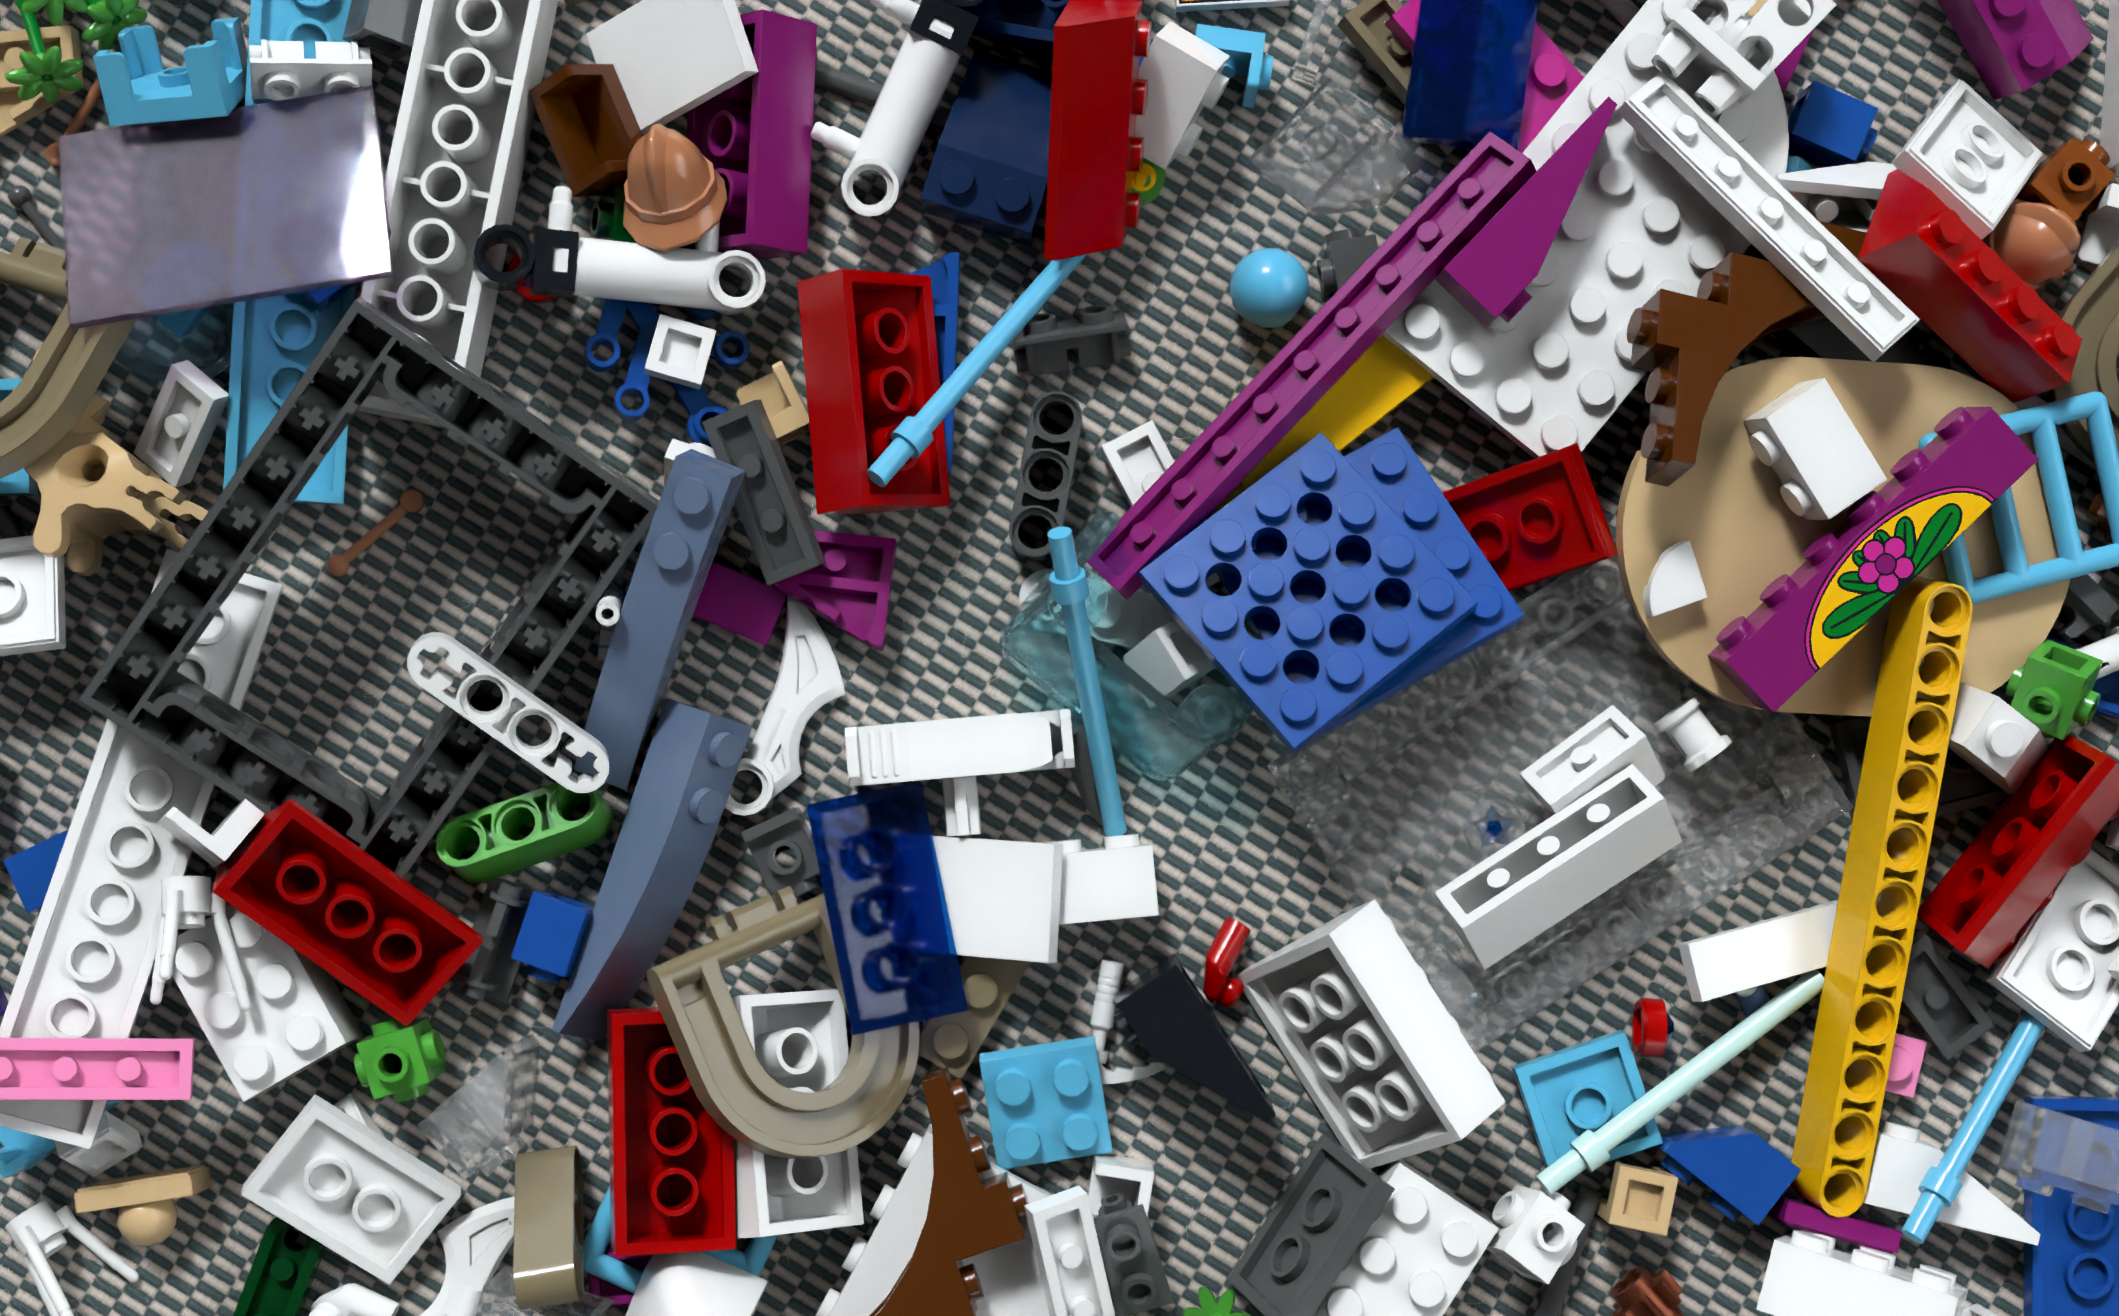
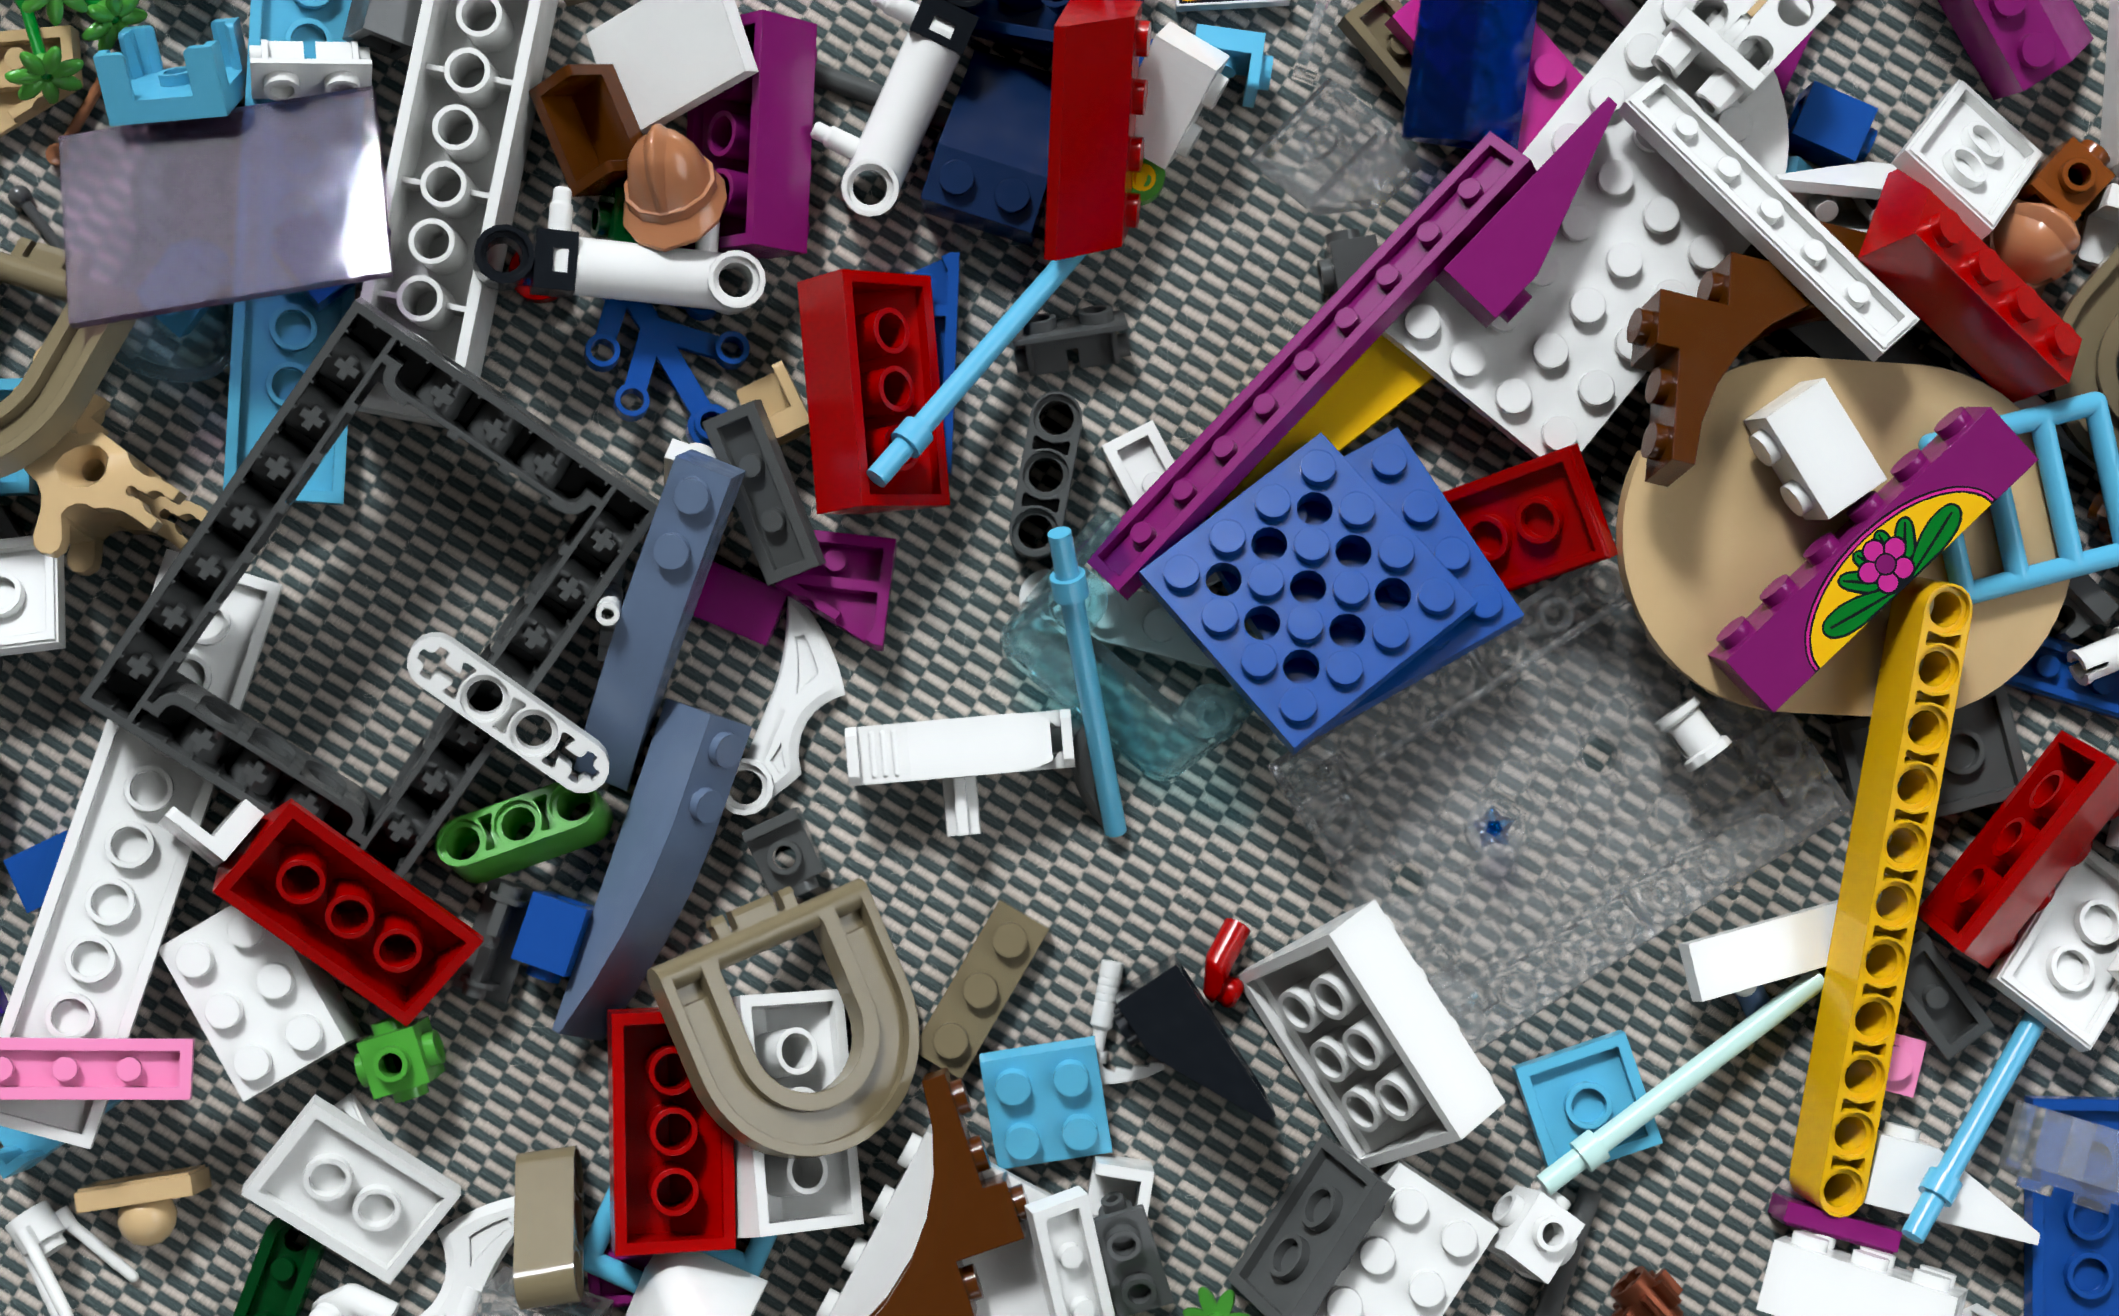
white tile [55,1110,143,1177] -> none
white plate [134,360,230,488] -> none
white plant [150,876,251,1012] -> none
nougat hinge [327,489,425,577] -> none
clear slope [417,1034,540,1180] -> none
white plate [644,314,716,390] -> none
clear blue slope [806,781,968,1036] -> none
white tile [891,833,1063,963] -> none
white brick [1046,834,1159,925] -> none
white panel [1123,620,1215,706] -> none
medium azure piece [1230,248,1310,328] -> none
white brick [1434,764,1682,970] -> none
white panel [1519,705,1665,815] -> none
tan panel [1596,1162,1678,1236] -> none
red tile [1632,998,1674,1058] -> none
white tile [1643,540,1708,617] -> none
blue slope [1656,1125,1801,1225] -> none
white slope [1948,682,2048,796] -> none
bright green brick [2006,639,2103,740] -> none

